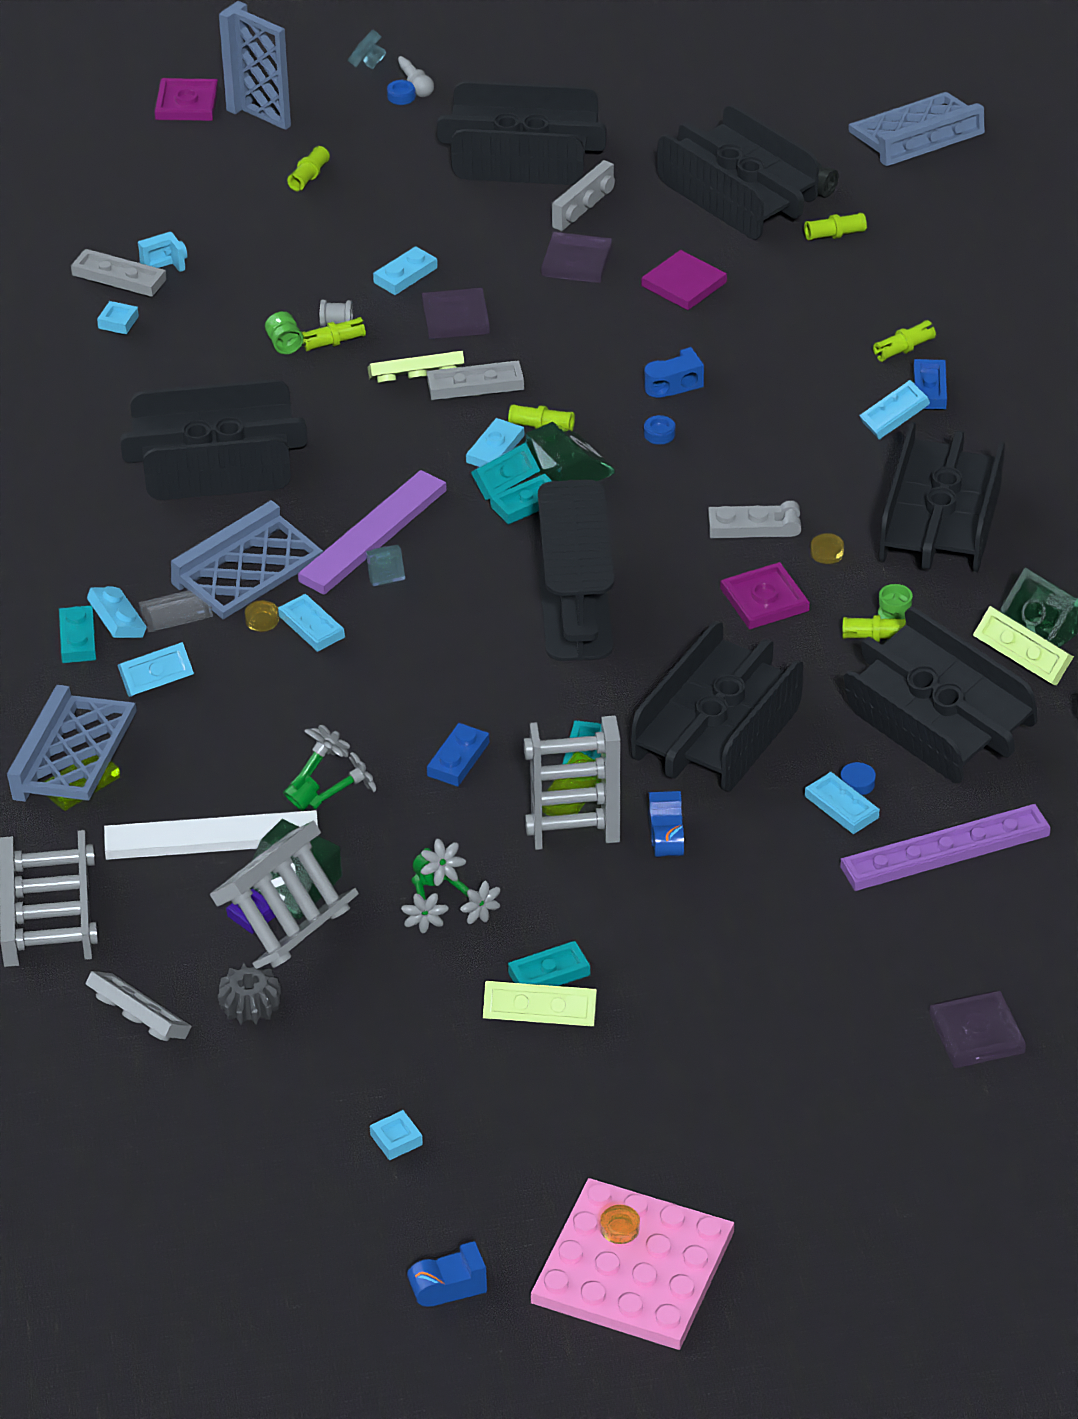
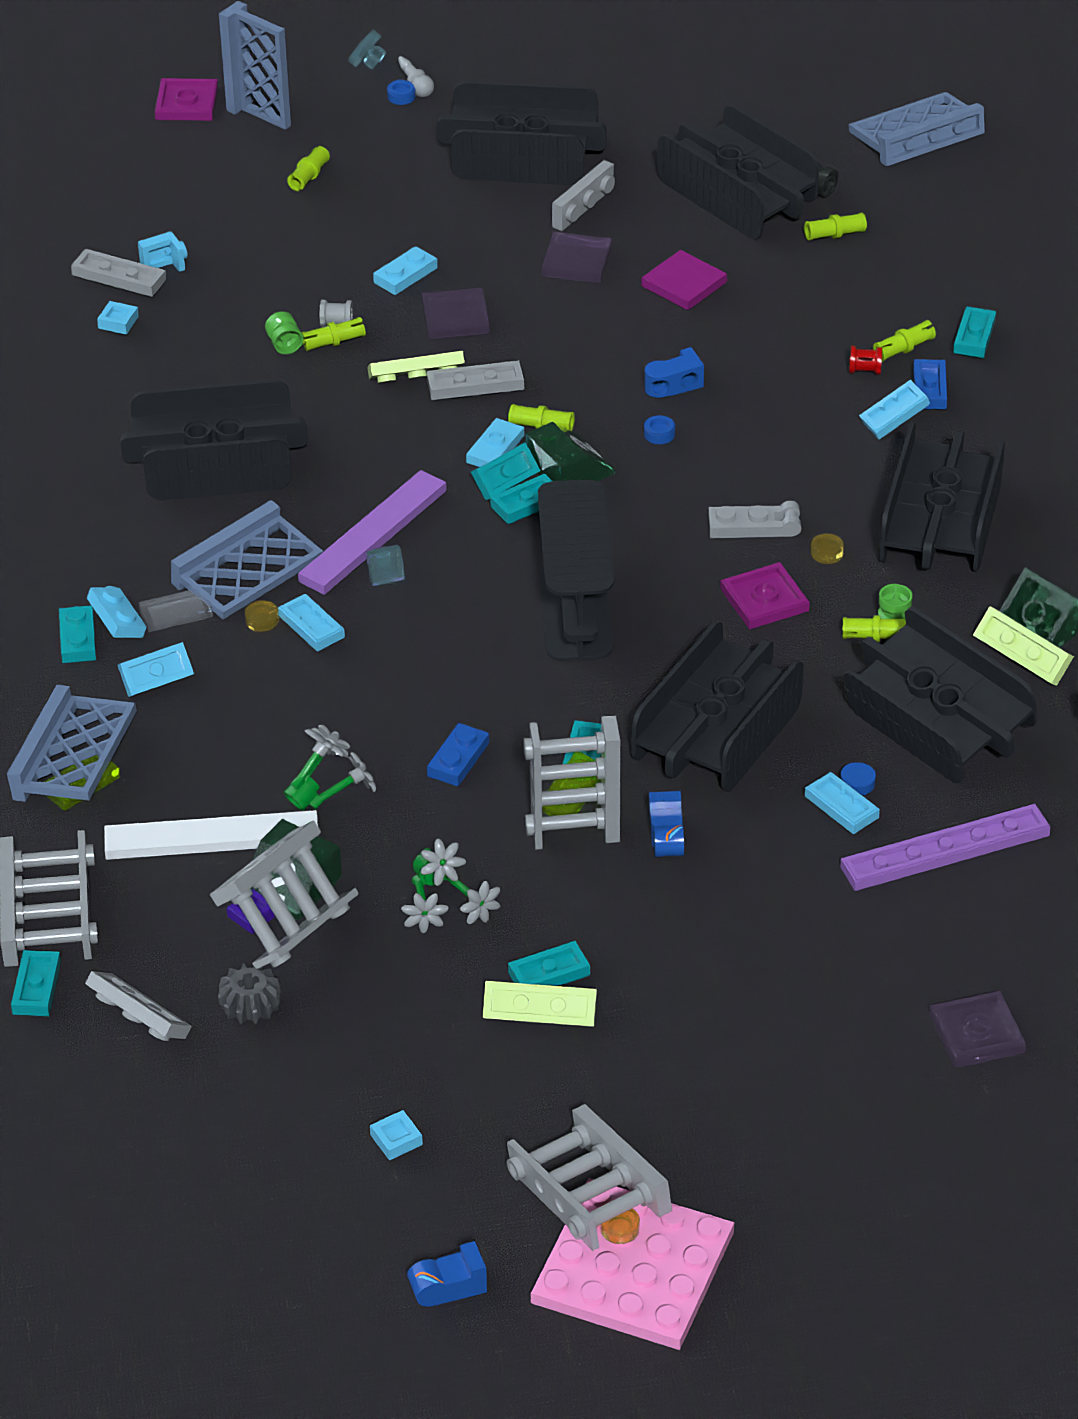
none -> teal plate [11,950,61,1016]
none -> light grey fence [507,1104,672,1251]
none -> red bush [849,345,882,375]
none -> teal plate [954,306,997,358]

